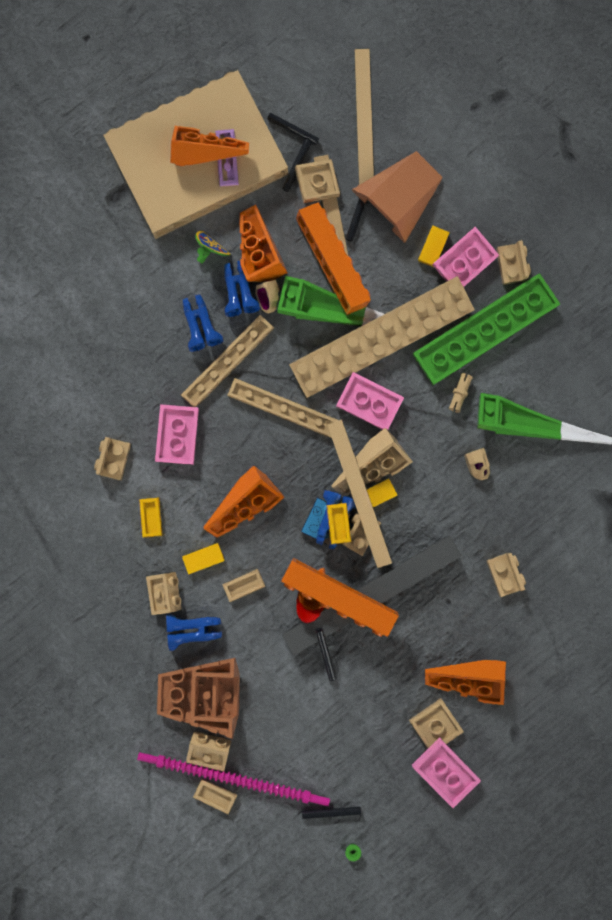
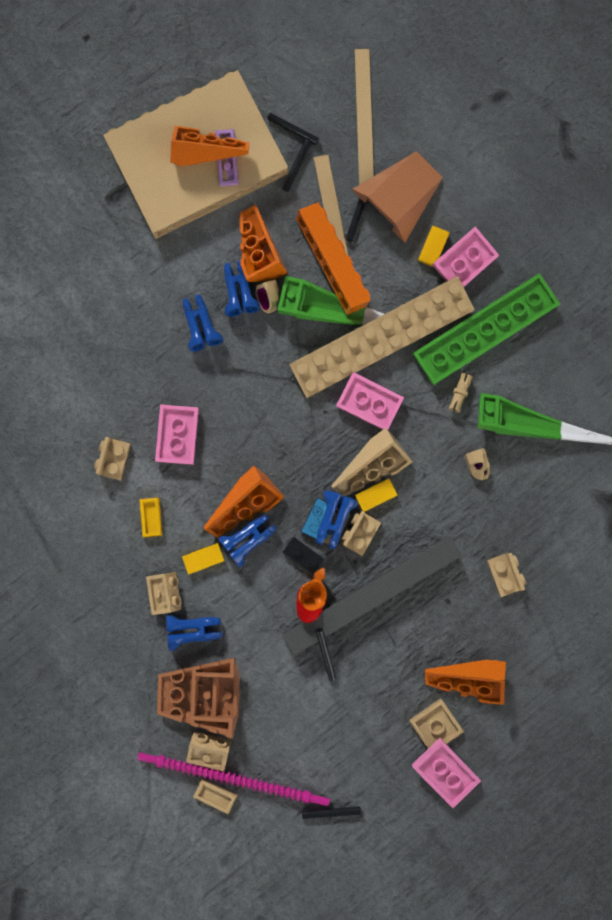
tan tile [181,315,274,407] -> none
shield [195,231,231,264] -> none
tan tile [222,569,266,602] -> none
tan tile [227,378,339,438] -> none
orange brick [281,558,399,637] -> none
tan tile [295,159,340,203] -> none
yellow tile [326,503,351,544] -> none
tan piece [327,420,392,568] -> none
bright green piece [345,844,361,861] -> none
tan bracket [496,240,531,285] -> none
none -> blue piece [218,514,276,568]
none -> black plate [283,537,325,575]

